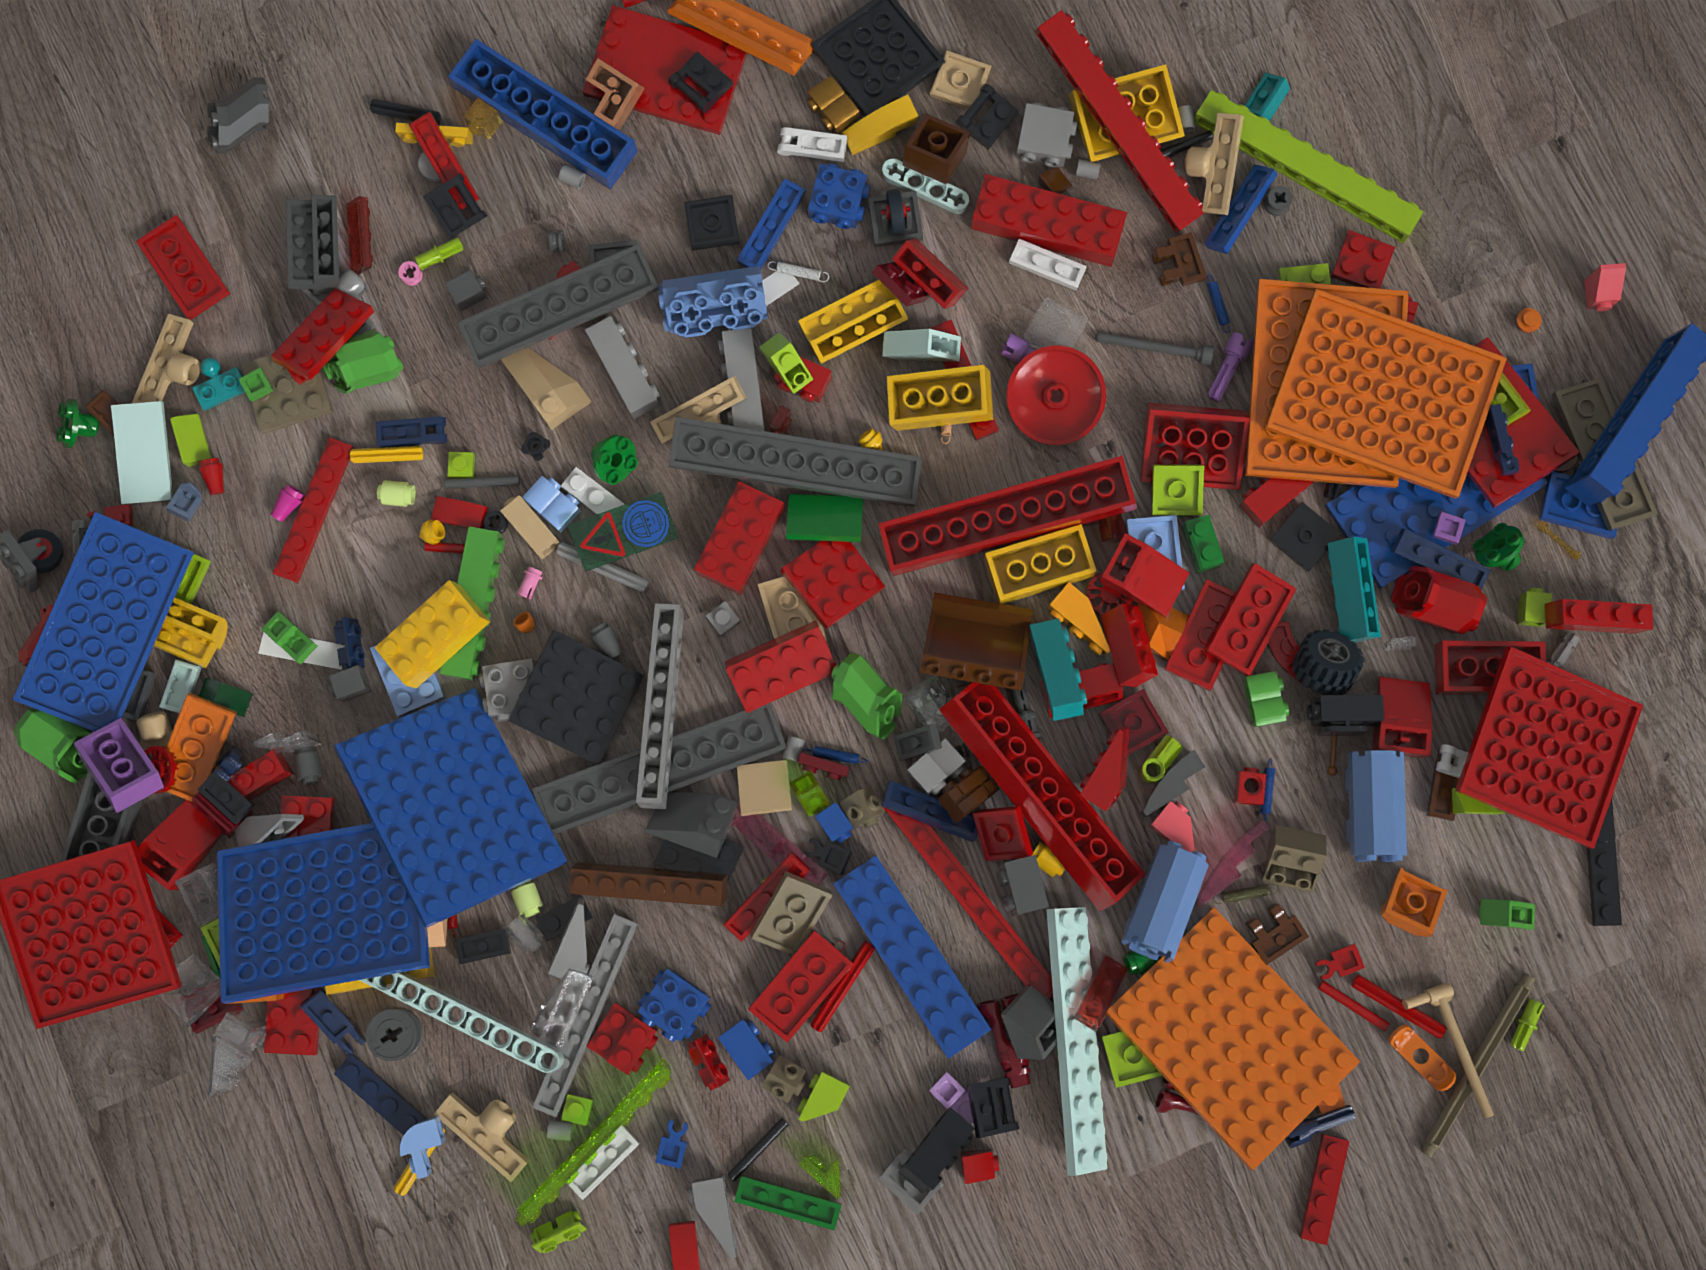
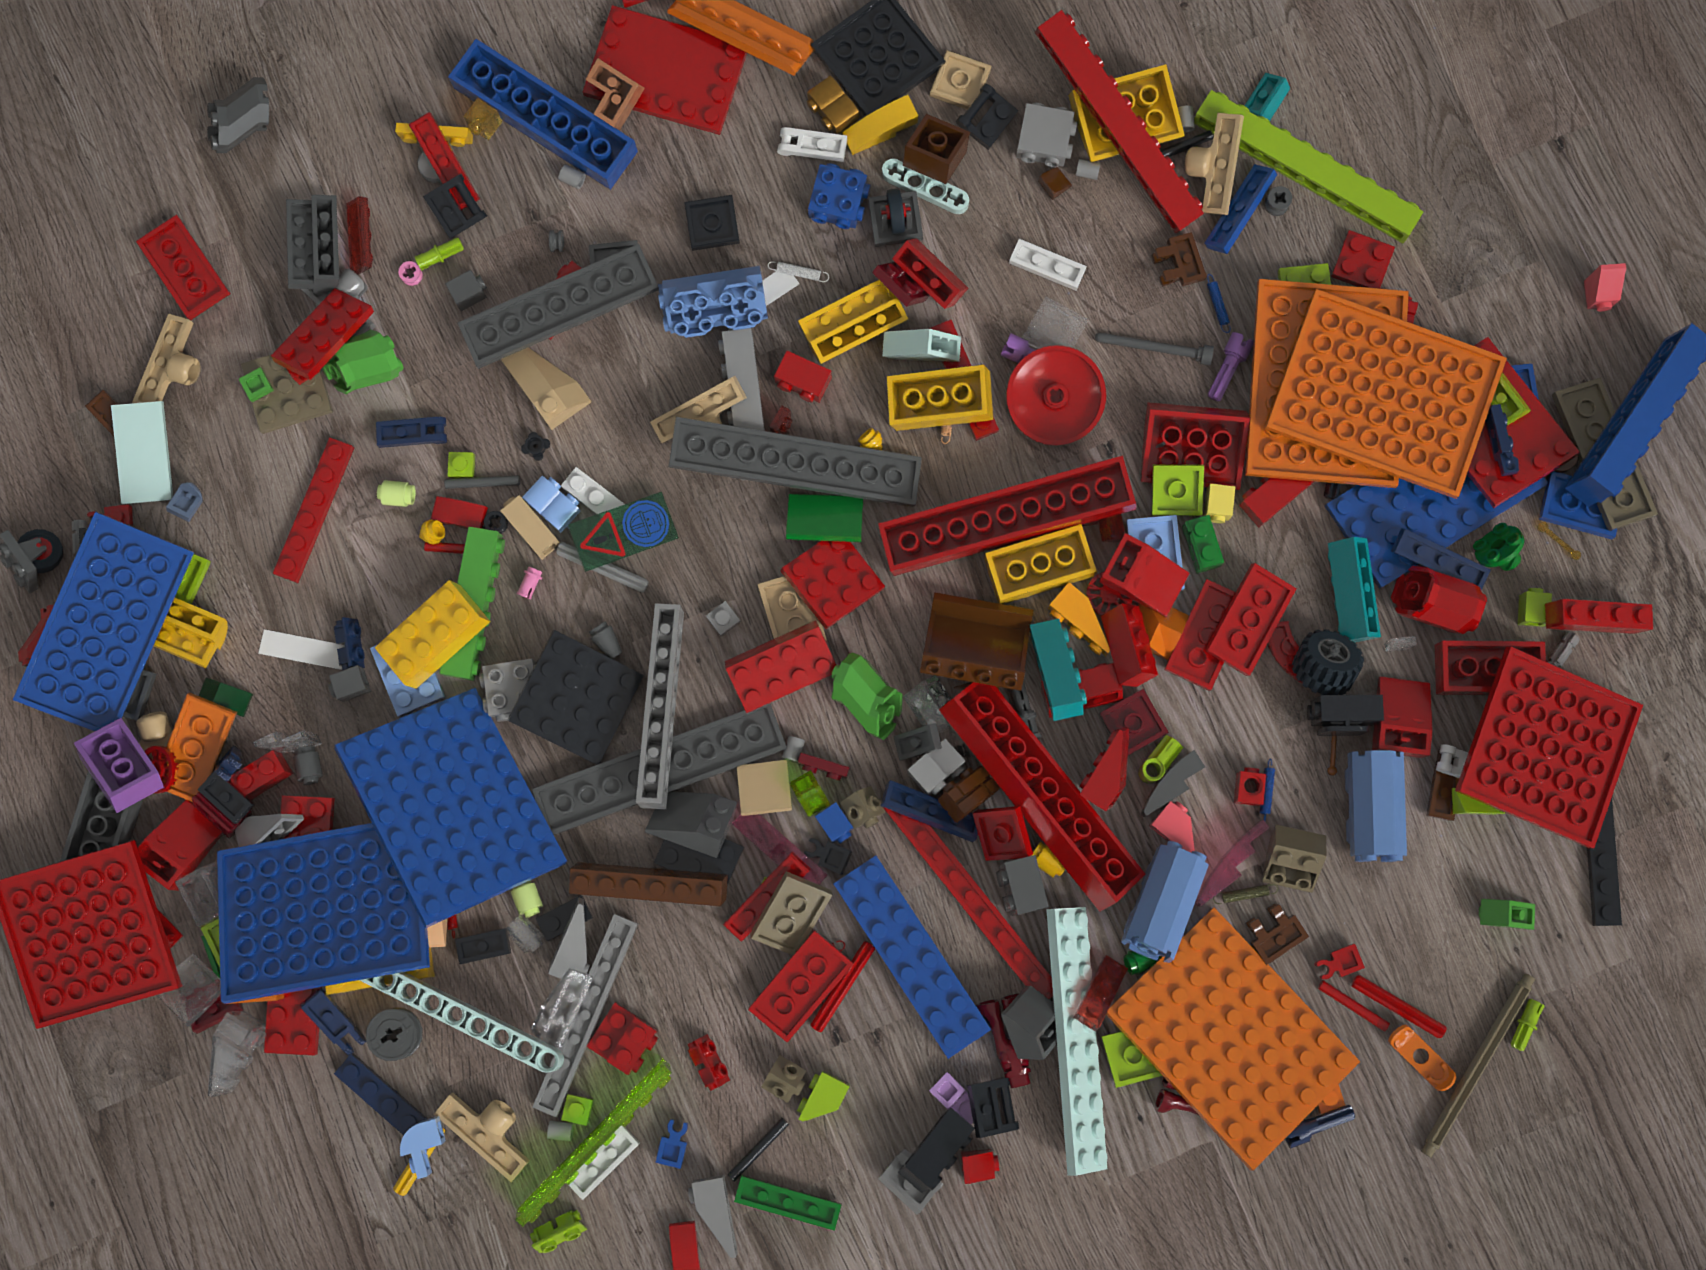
bright green brick [14,707,92,784] -> none
green plate [56,399,99,448] -> none
light aqua plate [159,660,202,713] -> none
lime slope [170,414,212,467] -> none
teal plate [192,357,245,411] -> none
red cone [198,458,225,495] -> none
bright green slope [261,611,318,664] -> none
dark pink cone [270,484,304,522] -> none
yellow axle [350,446,424,463] -> none
black axle [370,99,441,125] -> none
orange hinge [513,611,535,634] -> none
light grey brick [585,316,660,419] -> none
green plate [591,435,638,485] -> none
blue brick [638,968,712,1042] -> none
black plate [668,51,733,113] -> none
red brick [694,481,785,596] -> none
blue brick [718,1018,775,1080] -> none
blue plate [737,178,806,271] -> none
lime slope [759,333,813,394] -> none
clear neon green slope [798,1154,842,1200] -> none
blue piece [804,746,868,765] -> none
red brick [971,174,1128,267] -> none
bright green brick [1243,671,1289,728] -> none
black plate [1269,502,1341,572] -> none
red plate [1299,1134,1349,1245] -> none
orange slope [1381,868,1448,937] -> none
tan bar [1402,982,1494,1119] -> none
medium lavender plate [1432,512,1466,545] -> none
orange plate [1516,308,1542,333] -> none
none -> light yellow brick [1204,484,1235,523]

